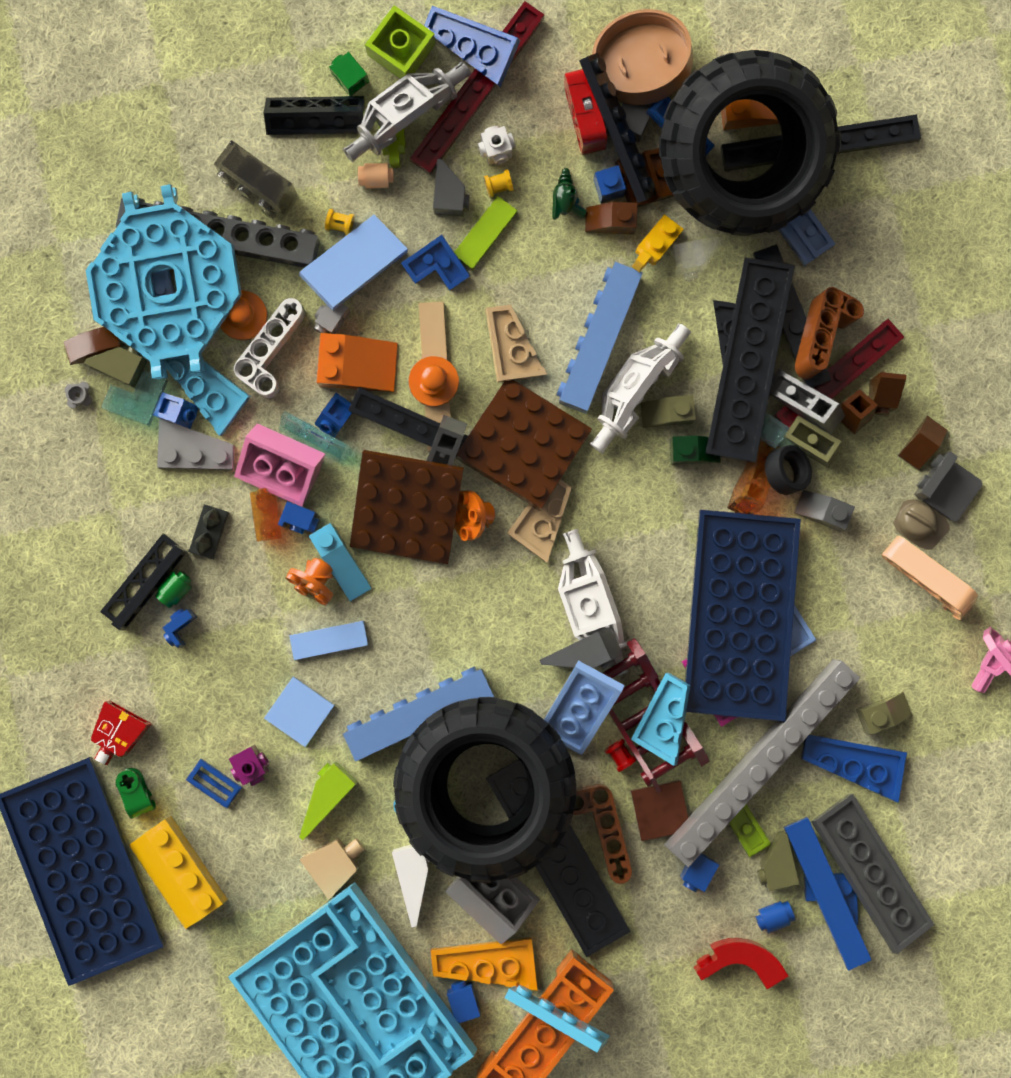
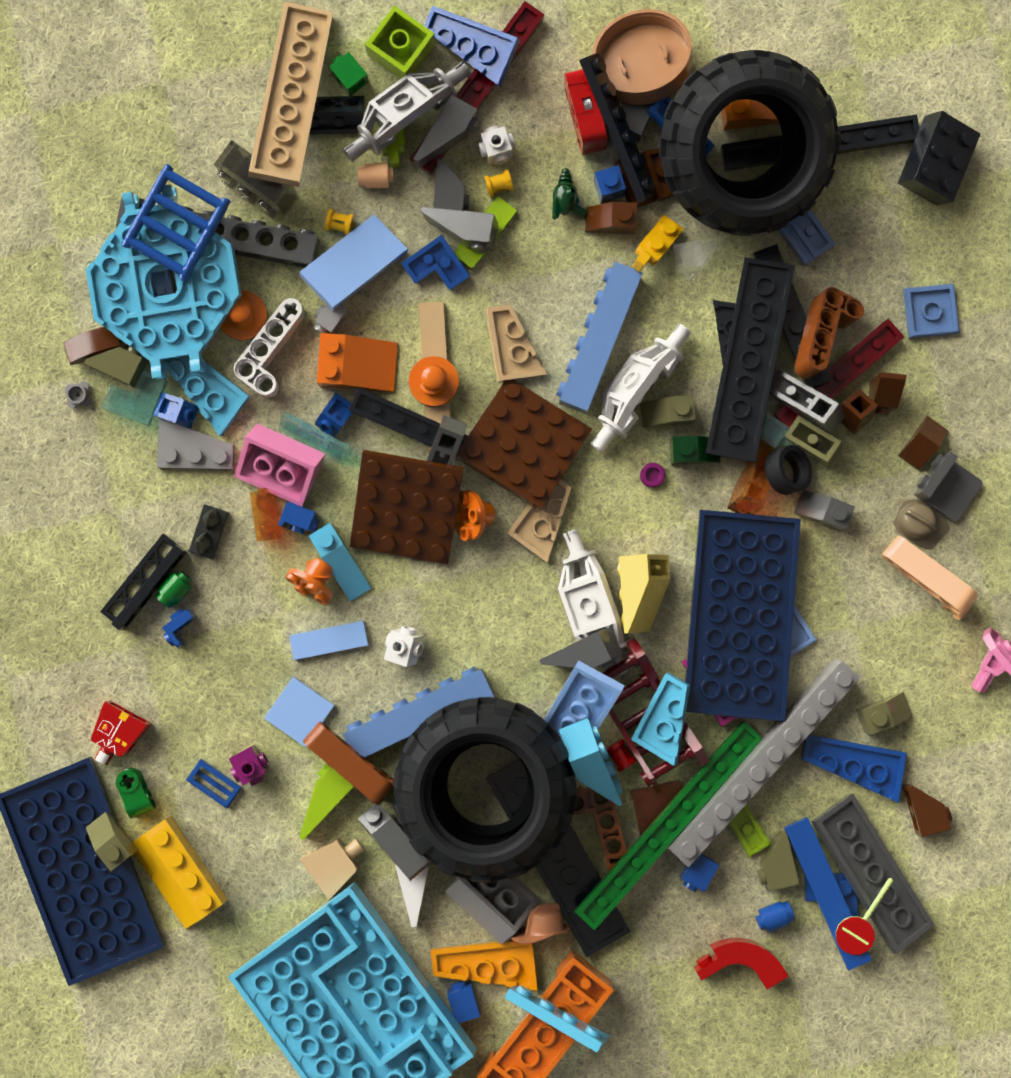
none -> olive slope [86,811,138,871]
none -> blue bar [121,164,231,282]
none -> tan plate [248,1,333,187]
none -> dark orange beam [303,721,394,806]
none -> dark grey slope [358,804,430,881]
none -> white brick [384,626,424,667]
none -> dark grey slope [414,95,479,169]
none -> slope [421,207,499,253]
none -> nougat piece [511,902,570,944]
none -> medium azure slope [559,718,623,806]
none -> green plate [574,721,763,931]
none -> light yellow slope [618,554,670,633]
none -> magenta tile [640,463,665,488]
none -> red piece [836,878,893,955]
none -> black brick [898,111,981,205]
none -> reddish brown slope [902,784,952,837]
none -> medium blue tile [903,284,960,339]

